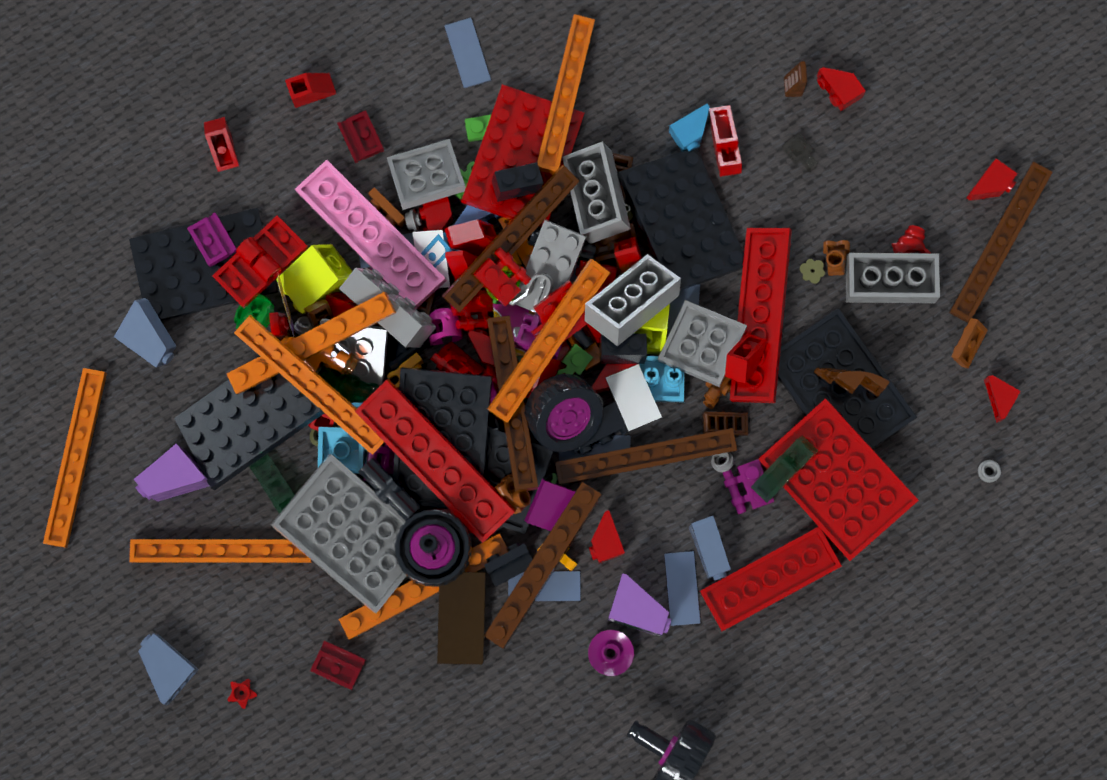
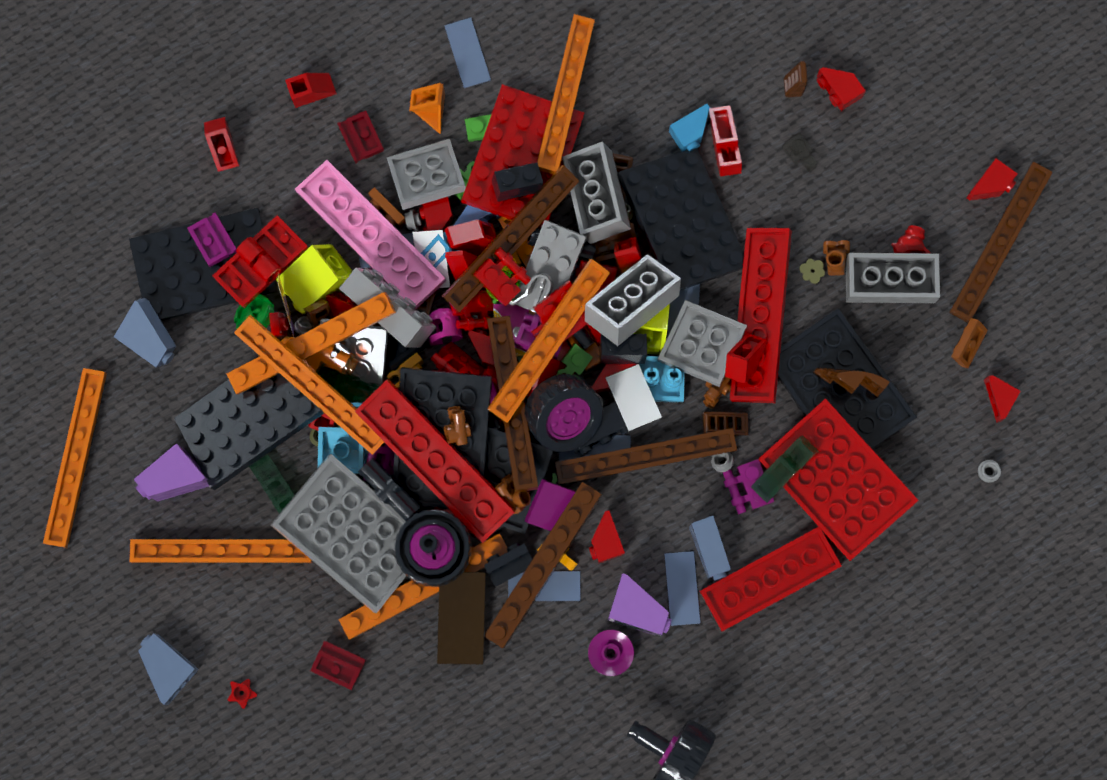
none -> orange slope [409,83,445,134]
none -> dark orange plate [444,406,471,446]

